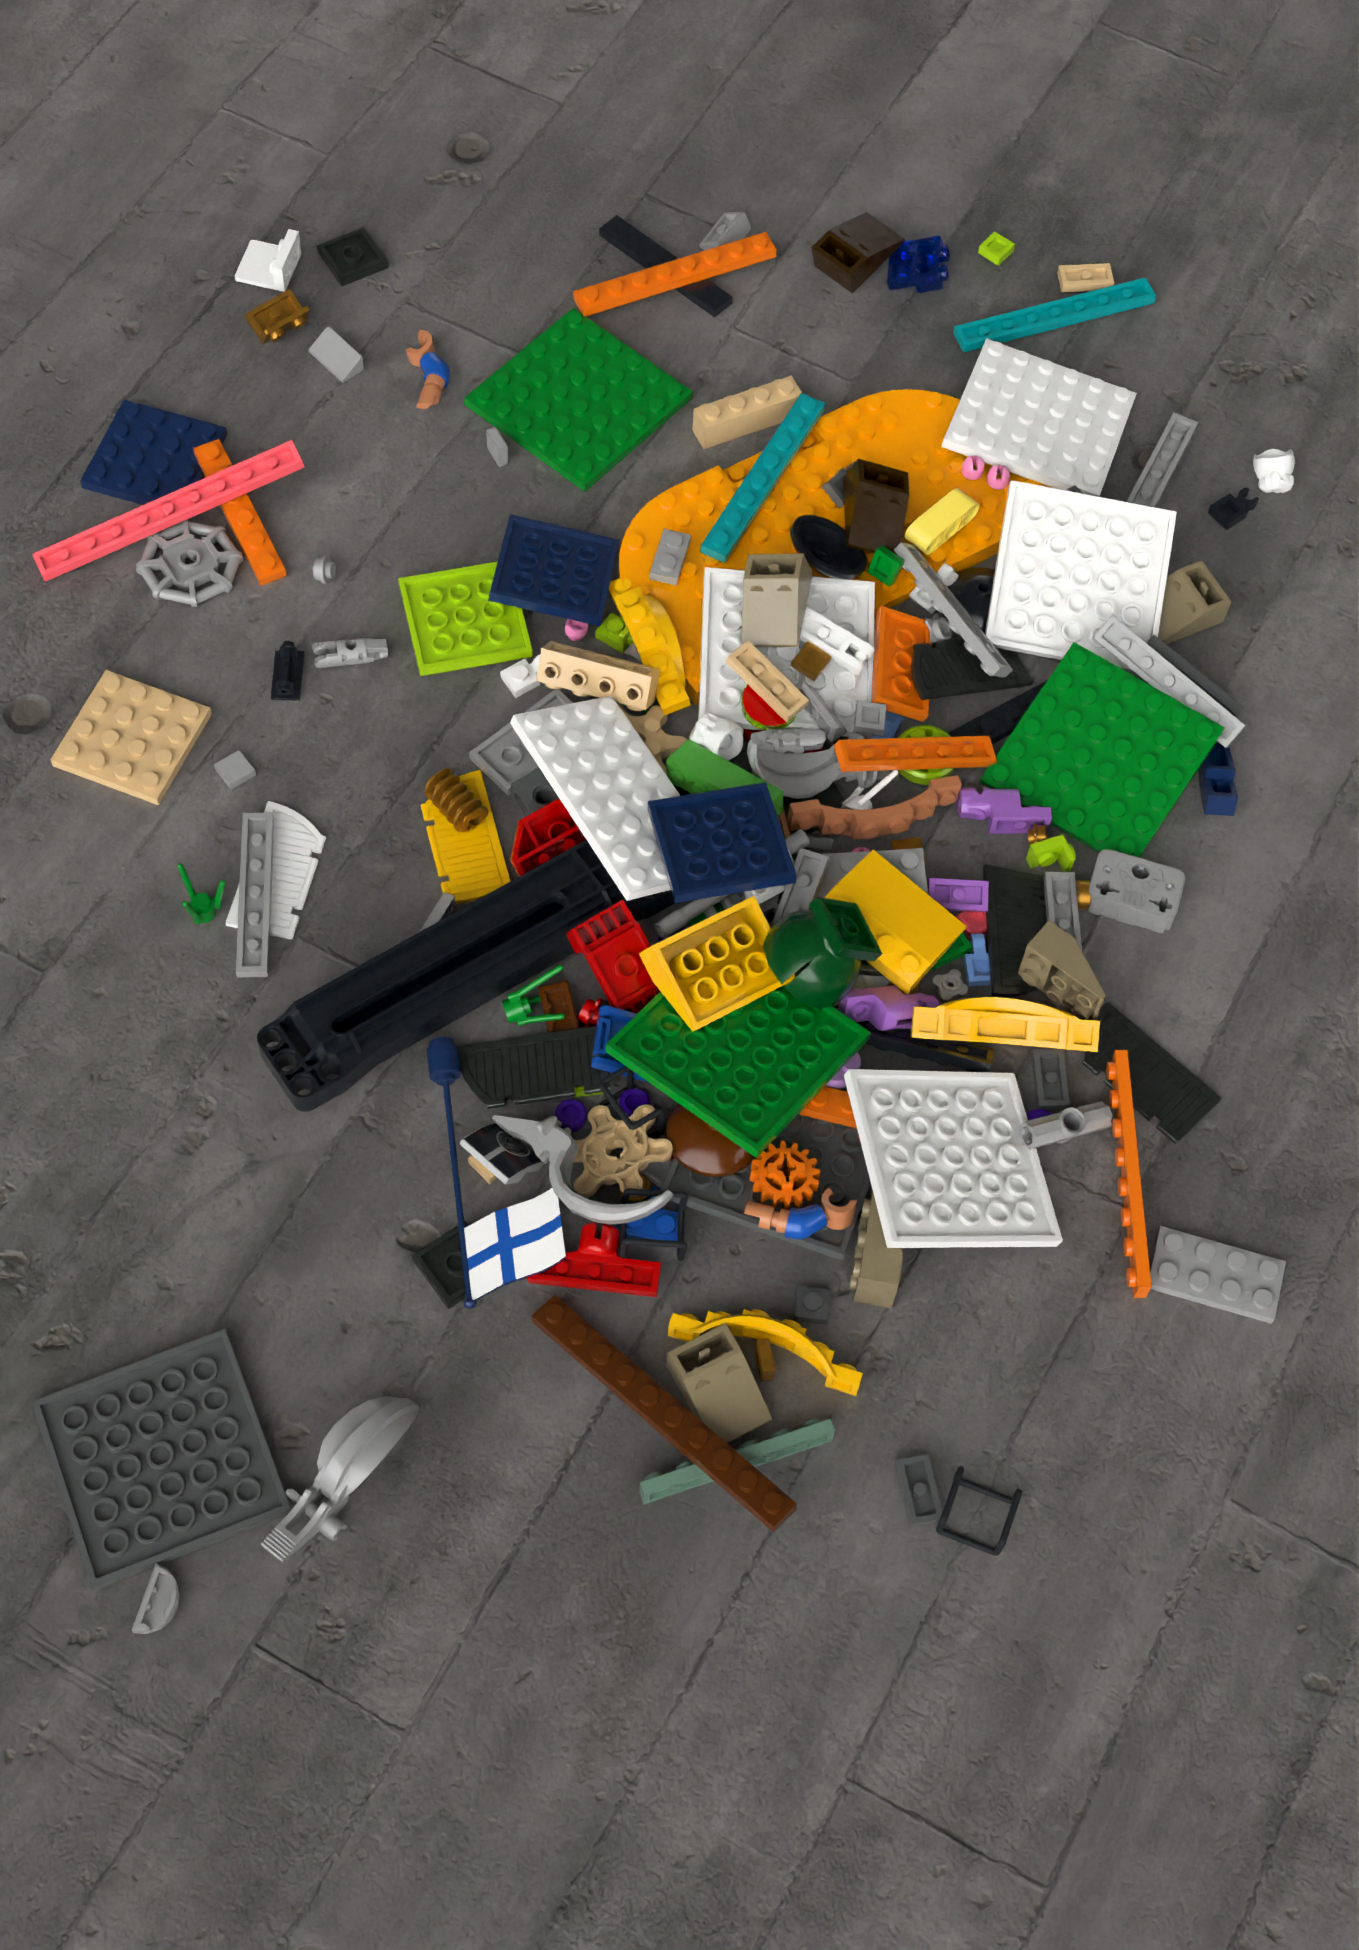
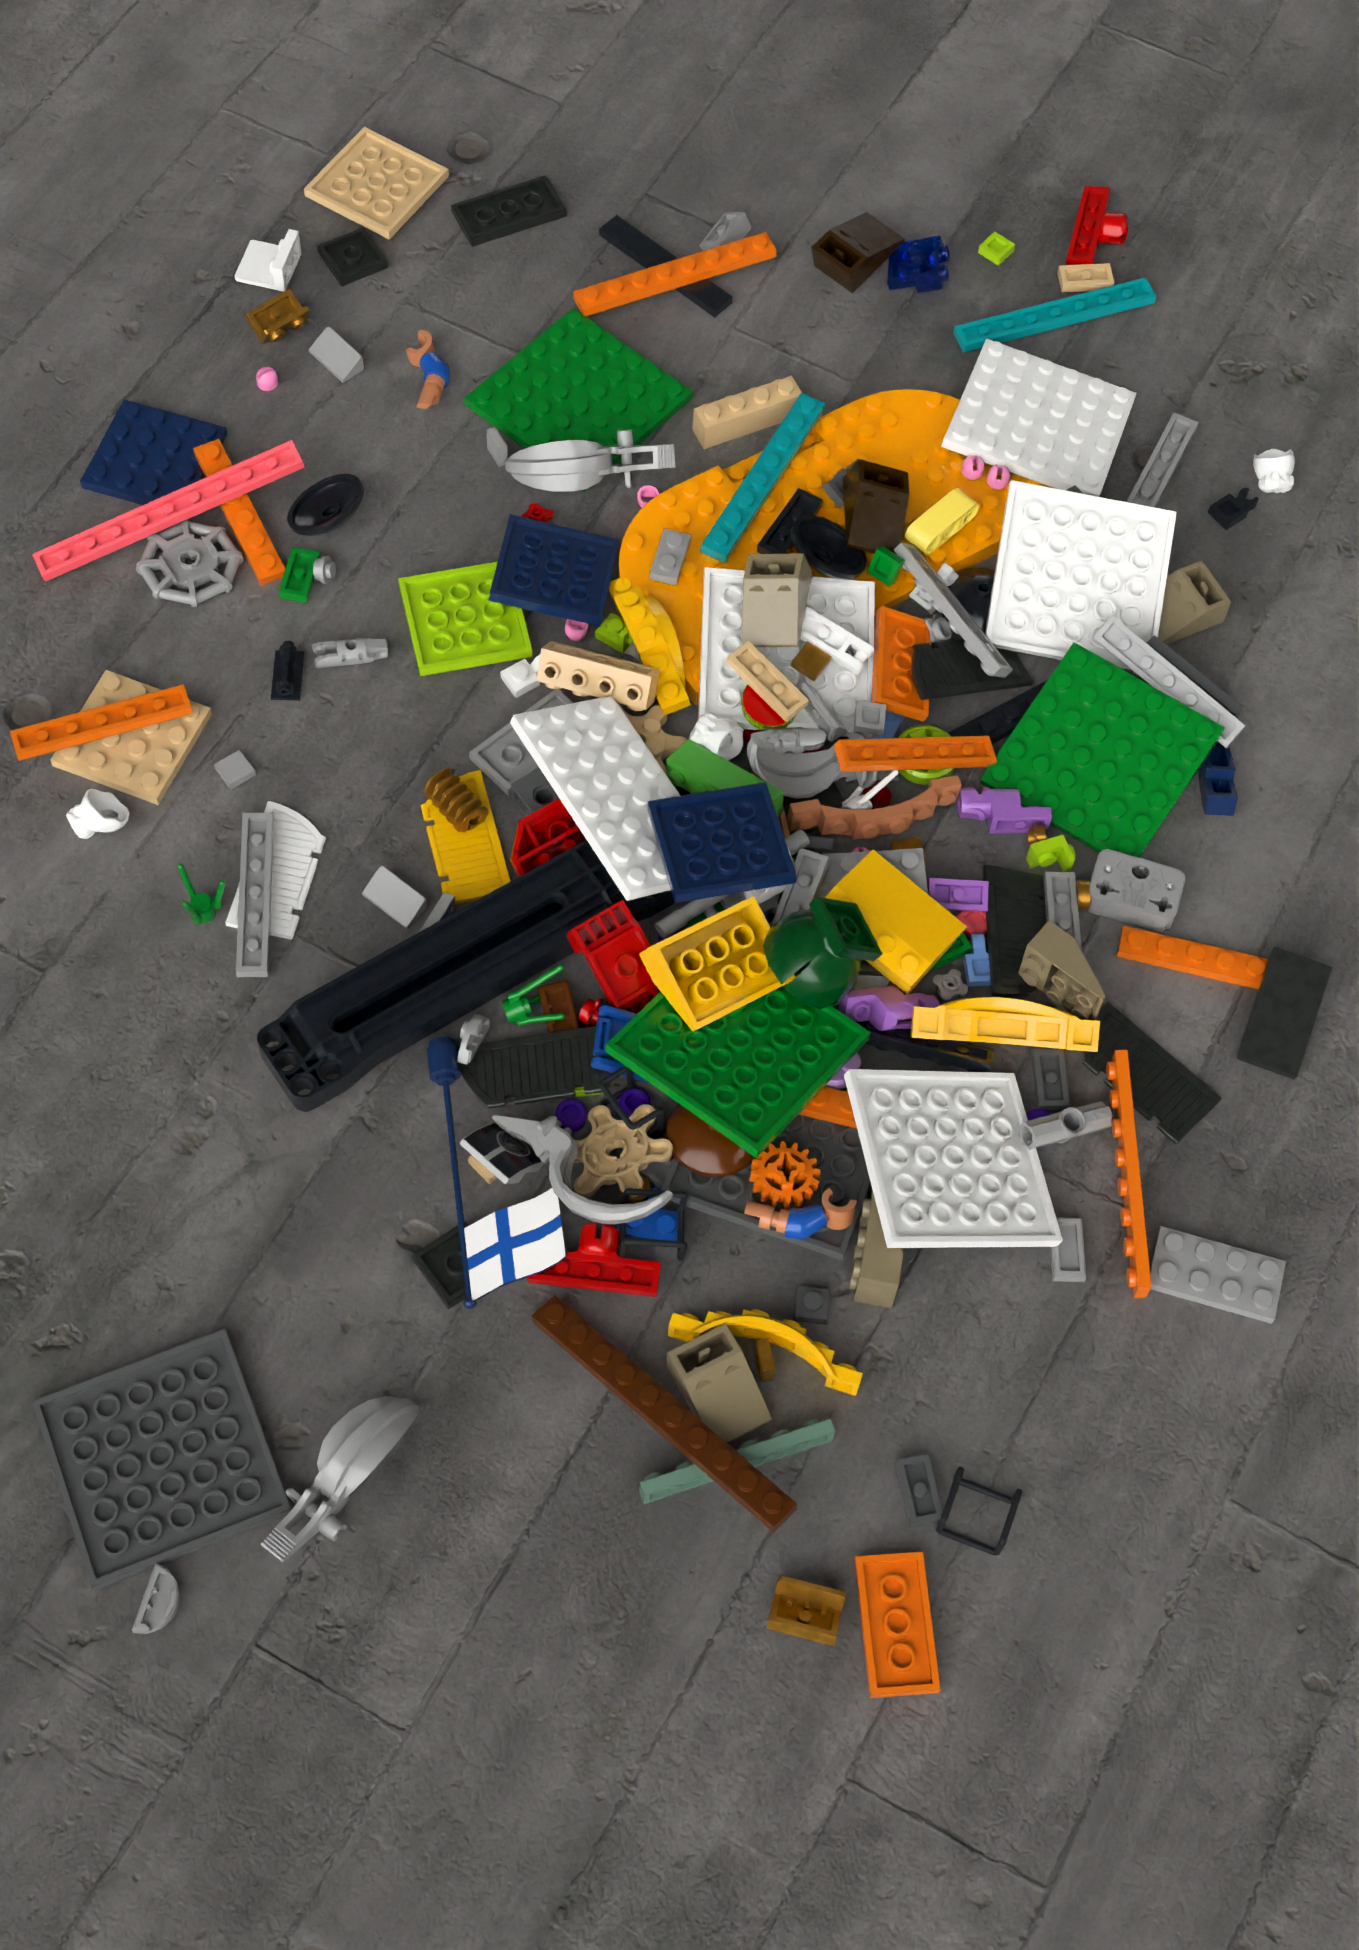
none -> orange plate [10,684,193,761]
none -> white hair [66,789,130,839]
none -> bright pink hinge [256,367,278,391]
none -> green plate [278,547,321,603]
none -> black dish [287,474,364,536]
none -> tan plate [304,127,449,240]
none -> light grey slope [362,865,427,929]
none -> pearl dark grey tile [451,175,567,247]
none -> light grey plate [457,1013,490,1065]
none -> light grey piece [505,429,676,492]
none -> red plate [521,502,553,523]
none -> bright pink hinge [637,485,659,508]
none -> black plate [757,488,823,554]
none -> pearl gold bracket [766,1575,846,1646]
none -> orange plate [854,1552,941,1698]
none -> dark red plate [862,783,891,809]
none -> light grey tile [1050,1217,1087,1282]
none -> red plate [1066,186,1128,265]
none -> orange plate [1116,925,1269,990]
none -> pearl dark grey tile [1236,946,1333,1080]

